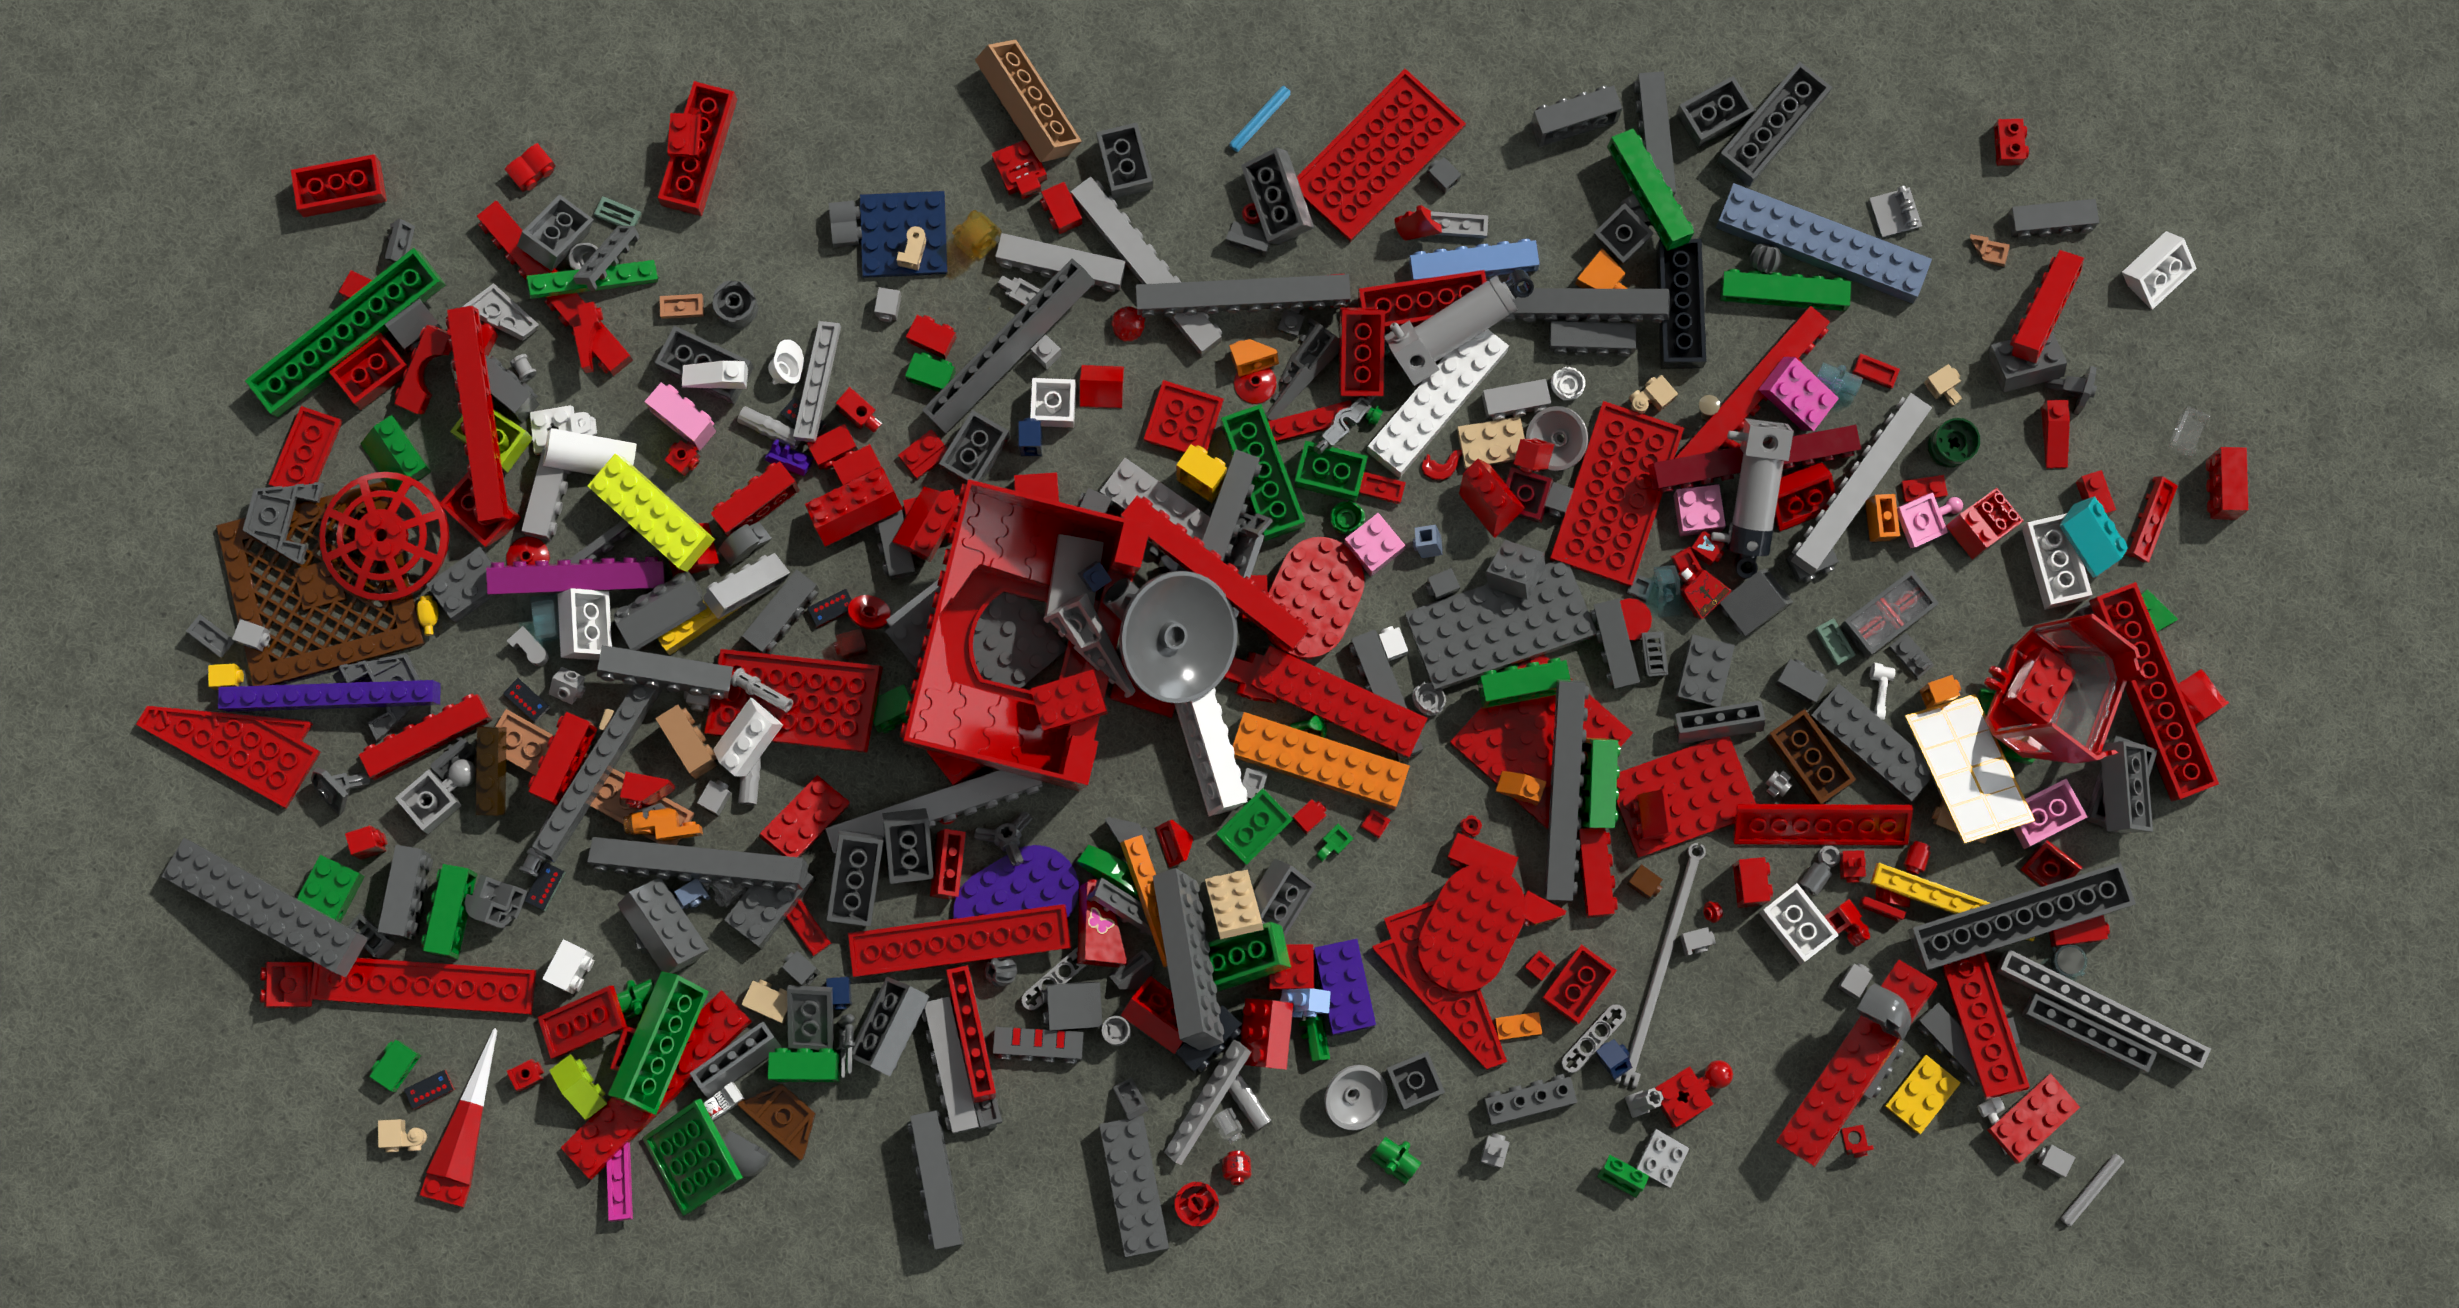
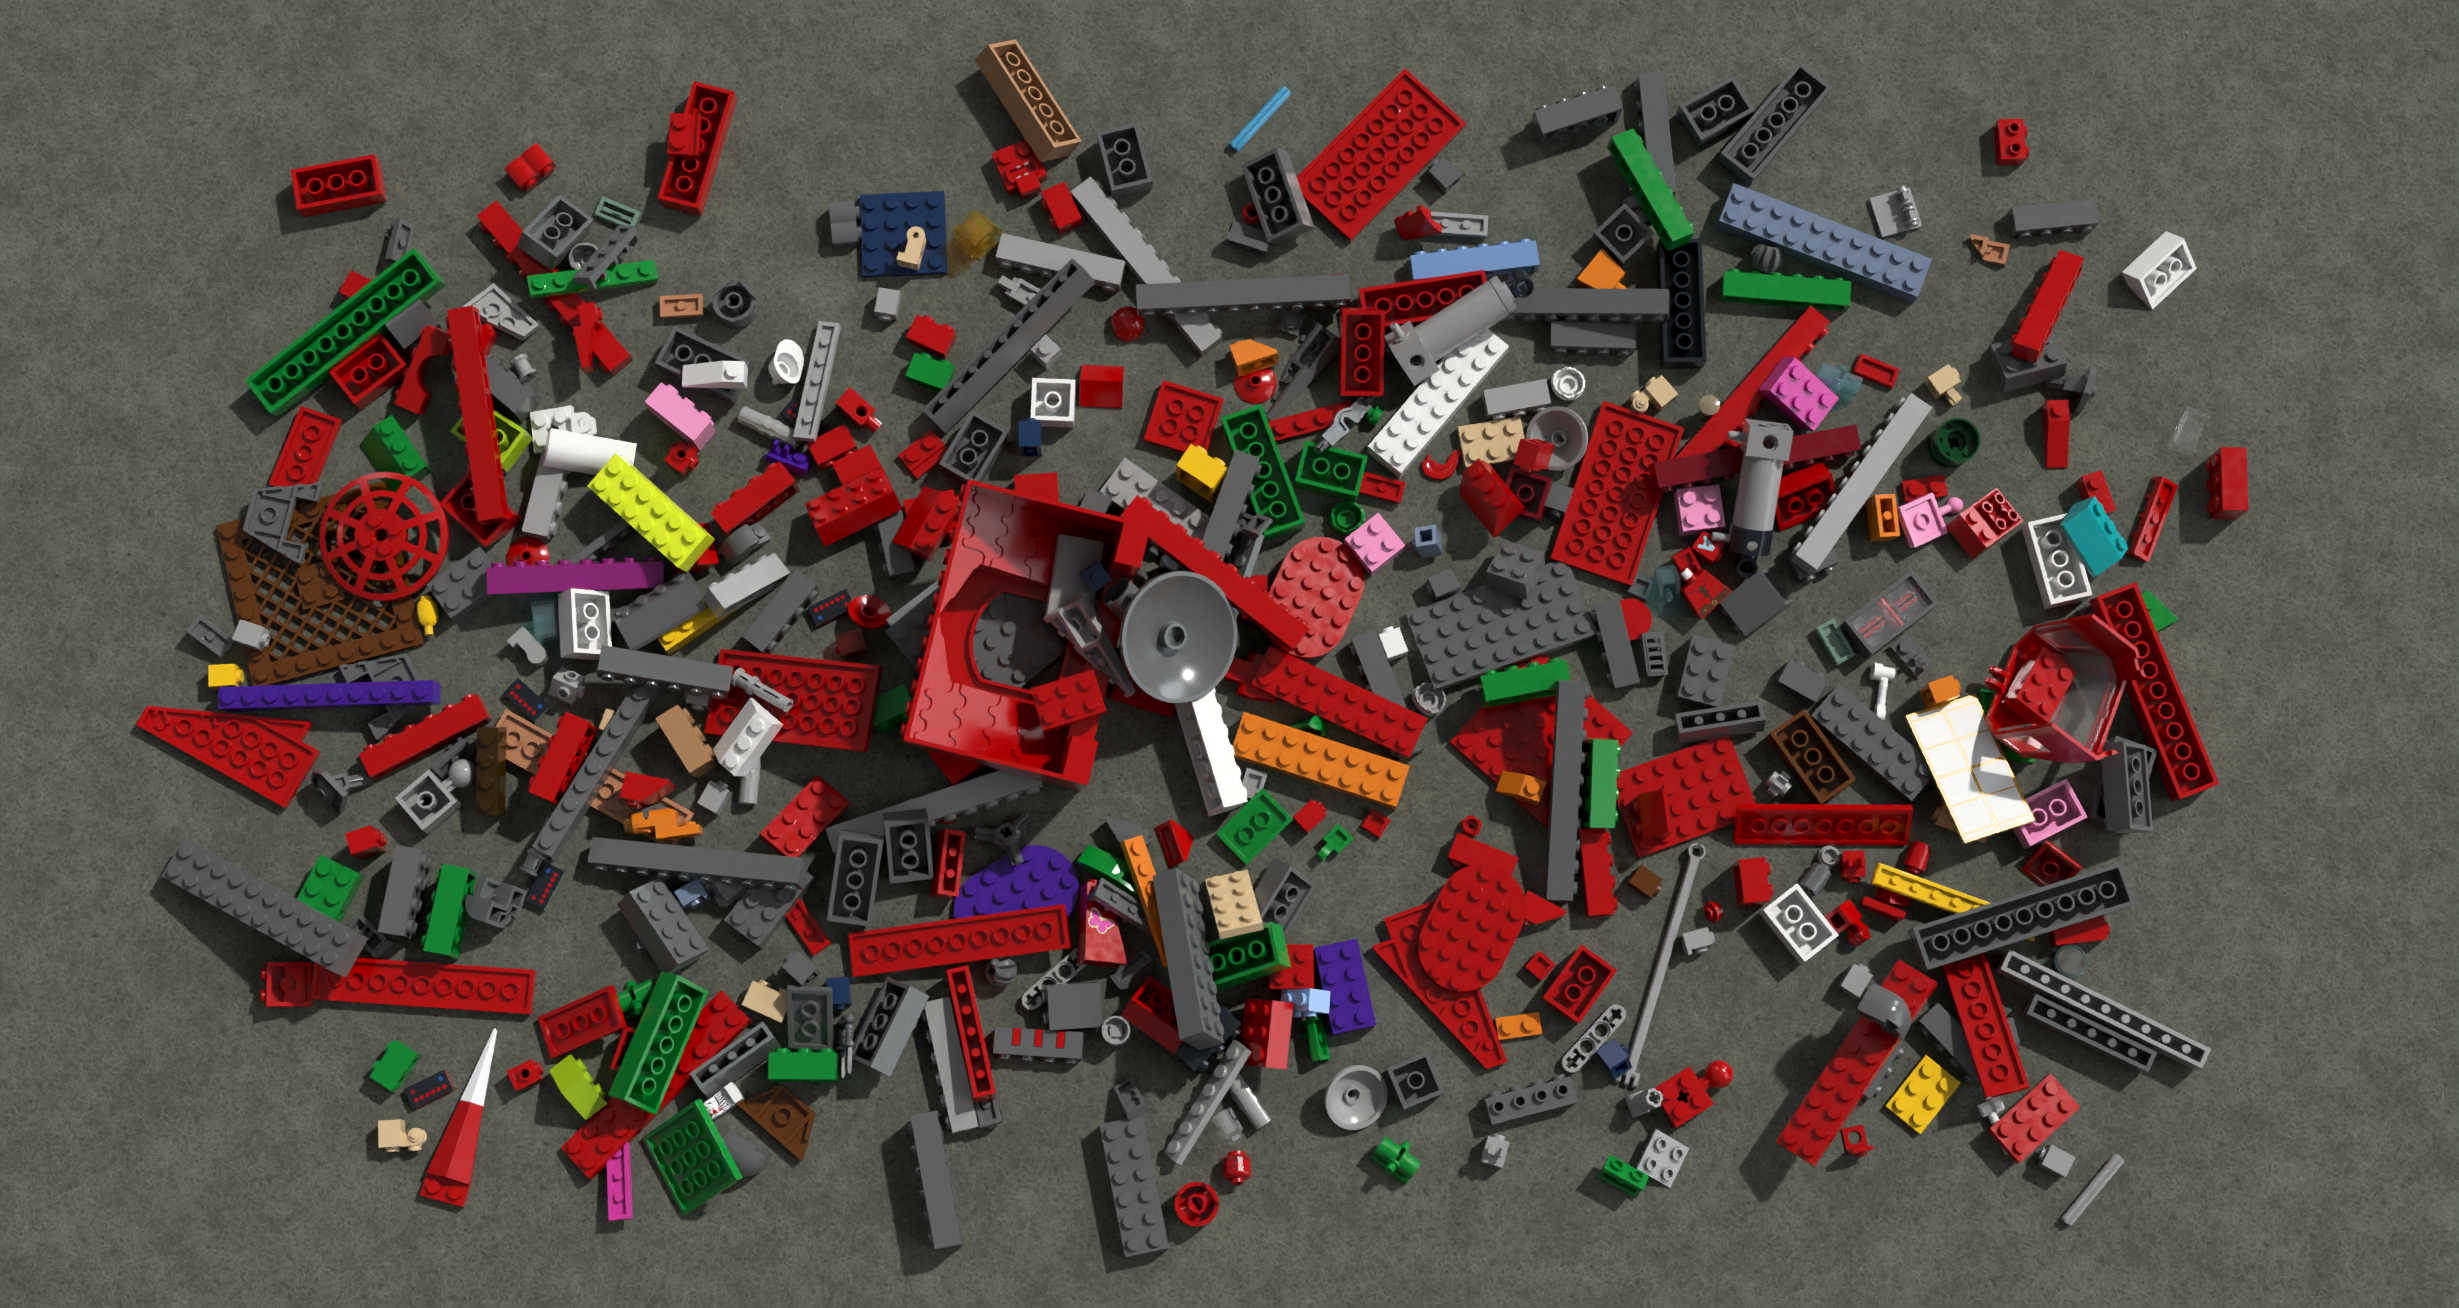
white brick [543,939,595,995] -> none
red slope [2178,669,2229,725] -> none

